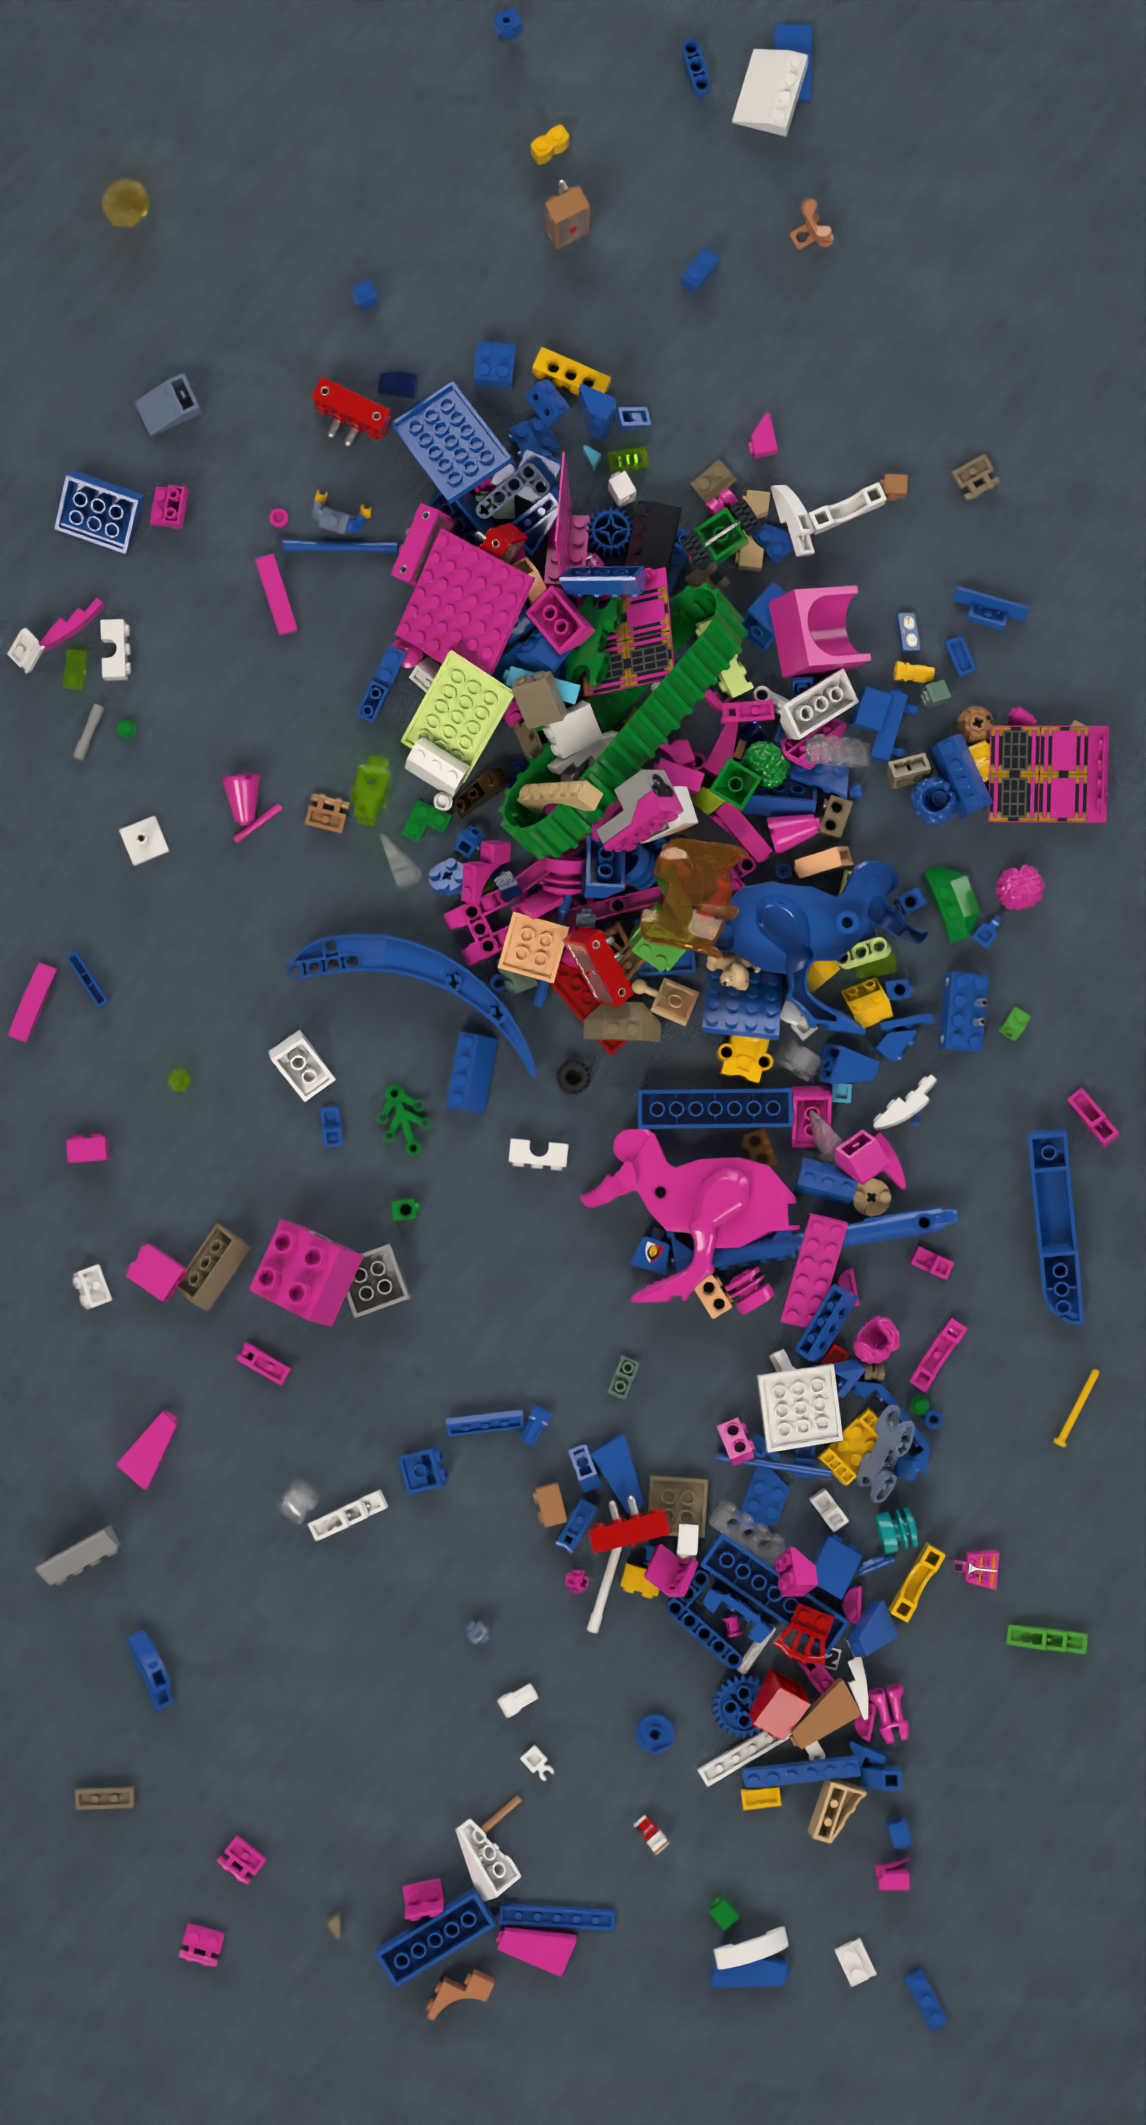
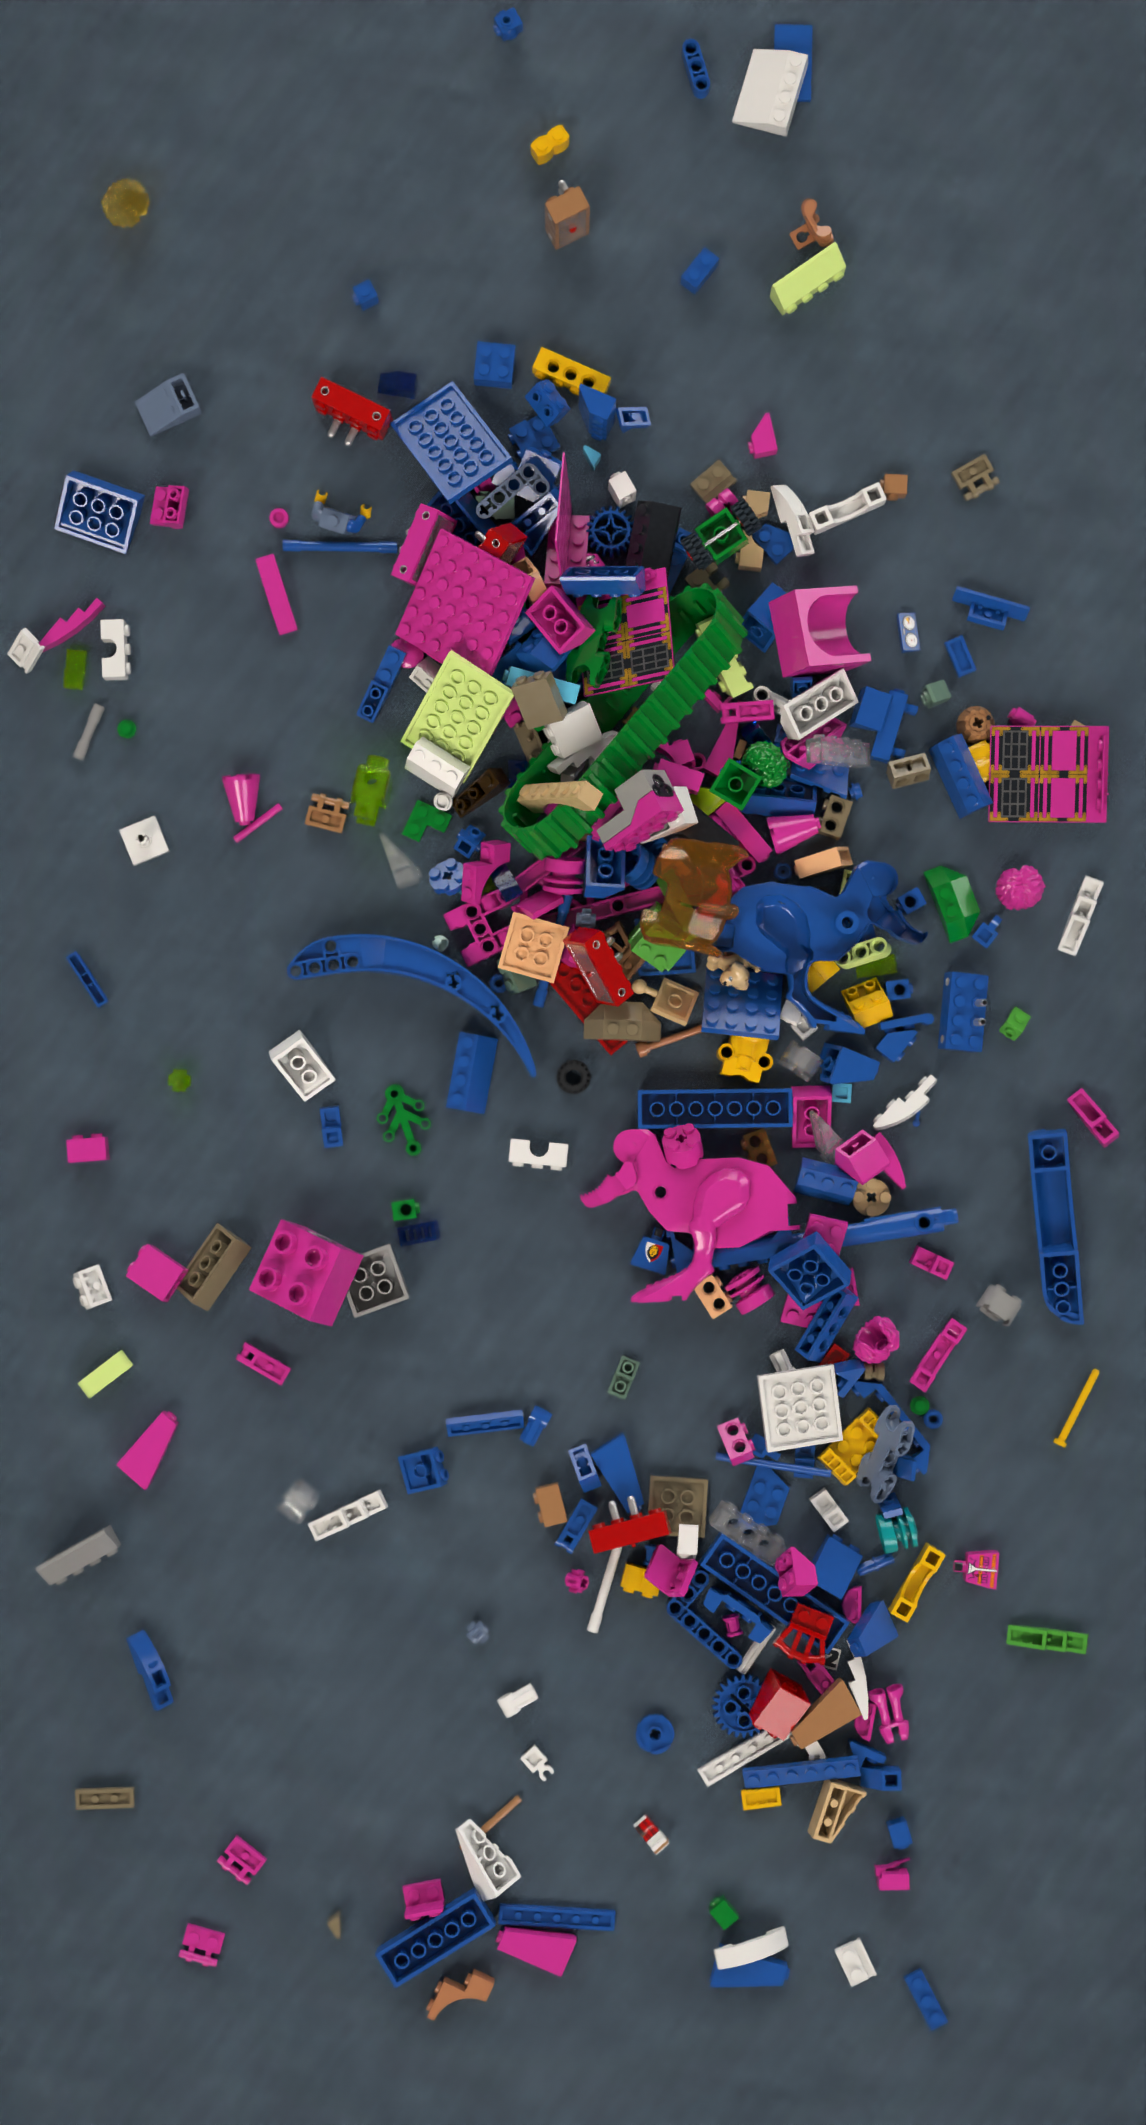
dark pink slope [8,962,57,1043] -> none
clear neon green slope [608,447,650,472] -> none
yellow axle [893,661,935,683] -> none
blue hair [911,776,958,825] -> none
none -> yellowish green beam [77,1350,133,1399]
none -> clear blue slope [397,1220,441,1247]
none -> light aqua hinge [432,935,449,952]
none -> nougat piece [635,1024,702,1058]
none -> dark pink brick [662,1123,704,1169]
none -> blue slope [768,1231,852,1310]
none -> yellowish green slope [770,242,846,316]
none -> blue plate [877,1492,903,1519]
none -> light grey brick [976,1284,1022,1326]
none -> white slope [1057,875,1104,956]

